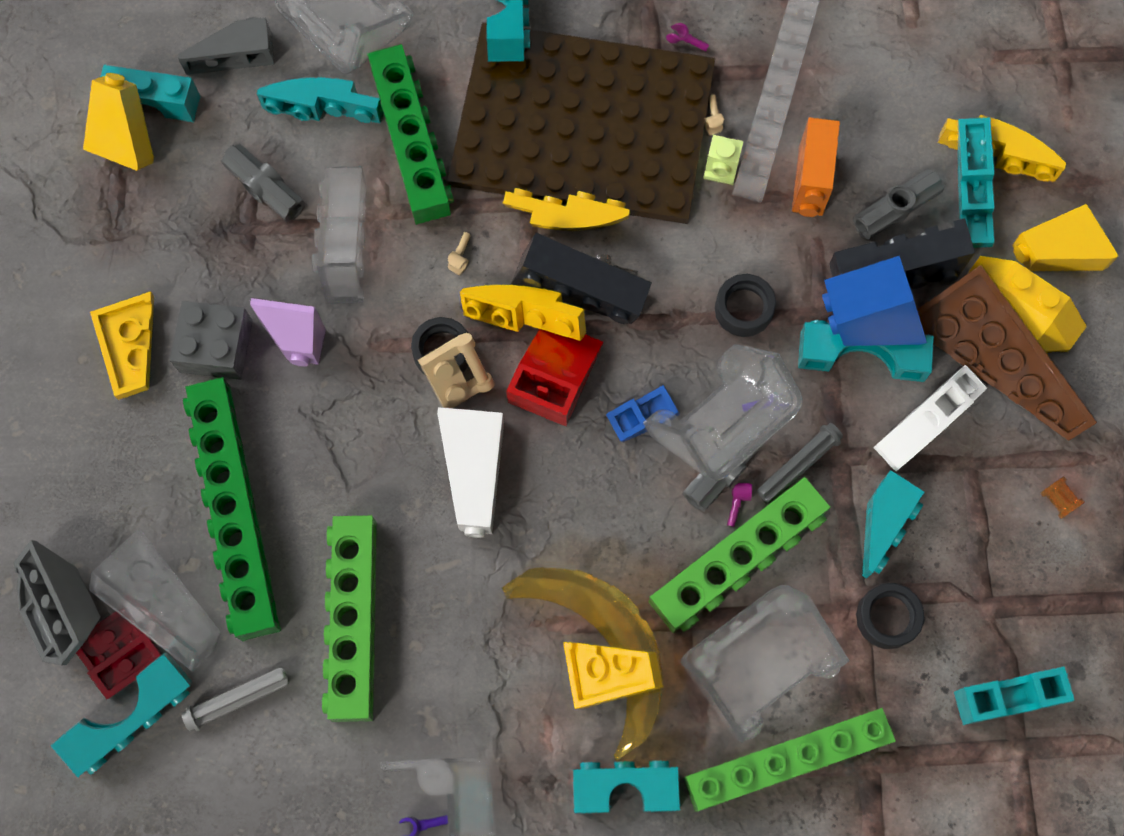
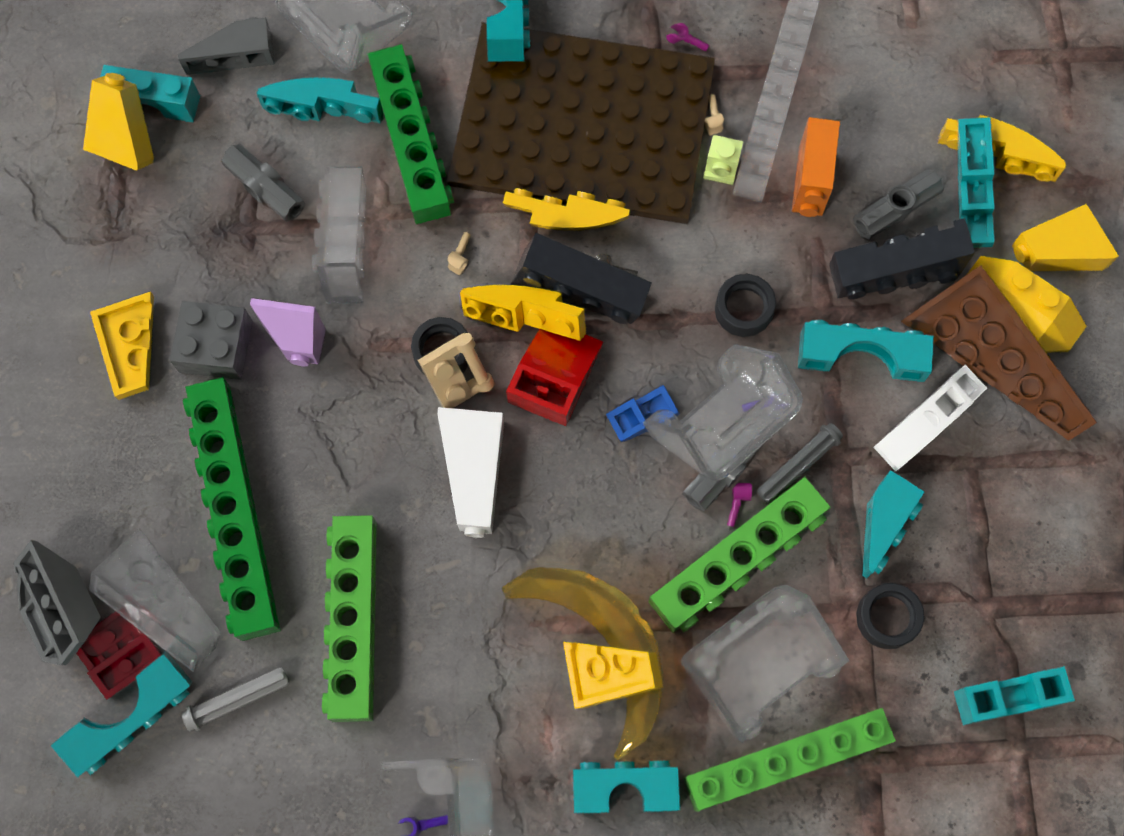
blue slope [822,256,927,346] -> none
clear orange bush [1040,476,1085,519] -> none

